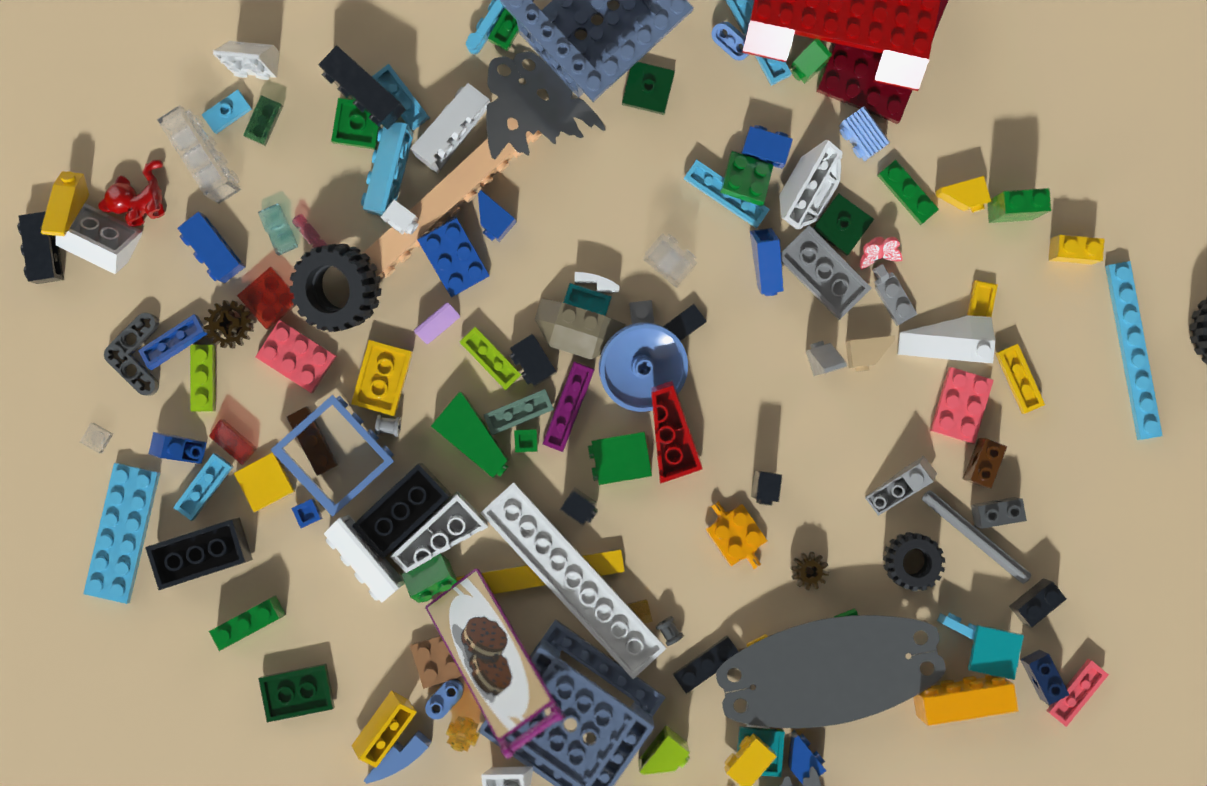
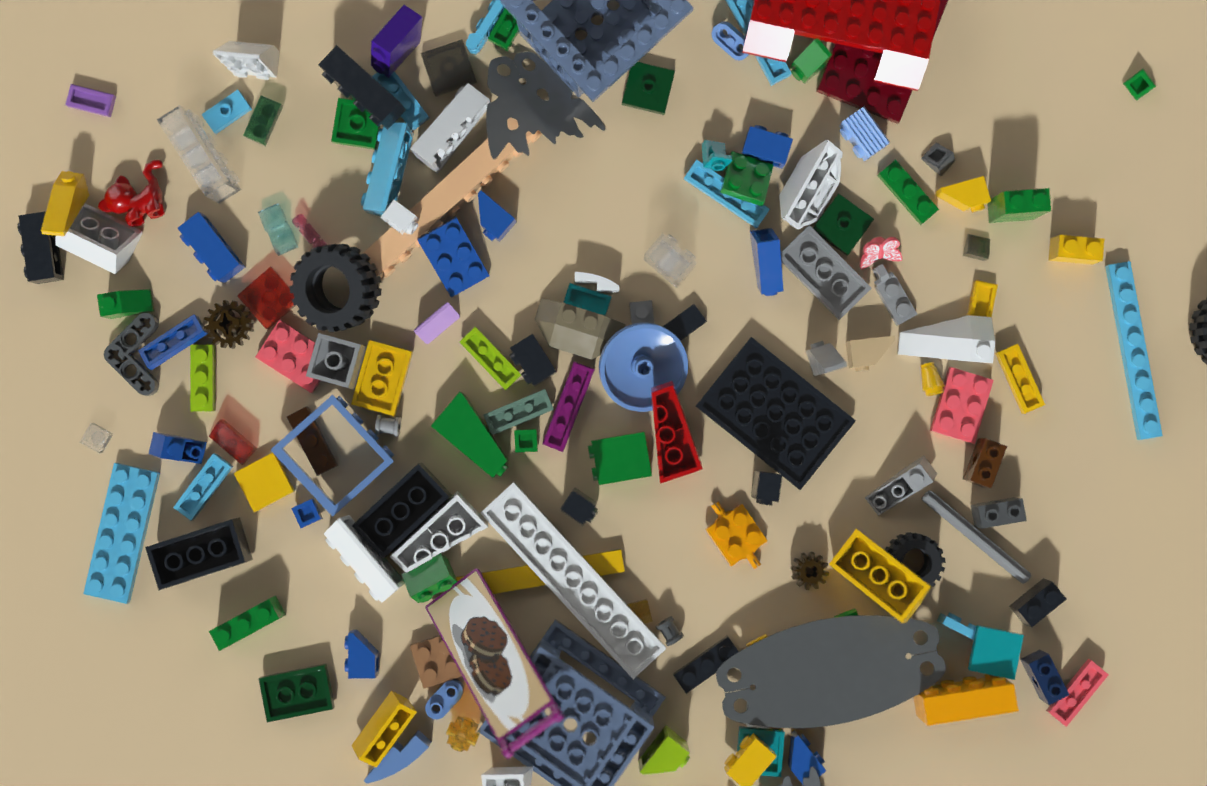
none -> medium lavender tile [65,84,116,118]
none -> green slope [97,289,154,319]
none -> light grey slope [306,333,367,390]
none -> blue slope [345,630,379,679]
none -> dark purple brick [371,5,423,78]
none -> clear smoke tile [421,40,477,97]
none -> black plate [695,337,856,490]
none -> teal bracket [701,140,732,171]
none -> yellow slope [829,529,931,623]
none -> dark grey slope [921,142,955,176]
none -> yellow cone [921,362,945,396]
none -> clear smoke slope [963,234,990,261]
none -> green slope [1123,68,1157,101]

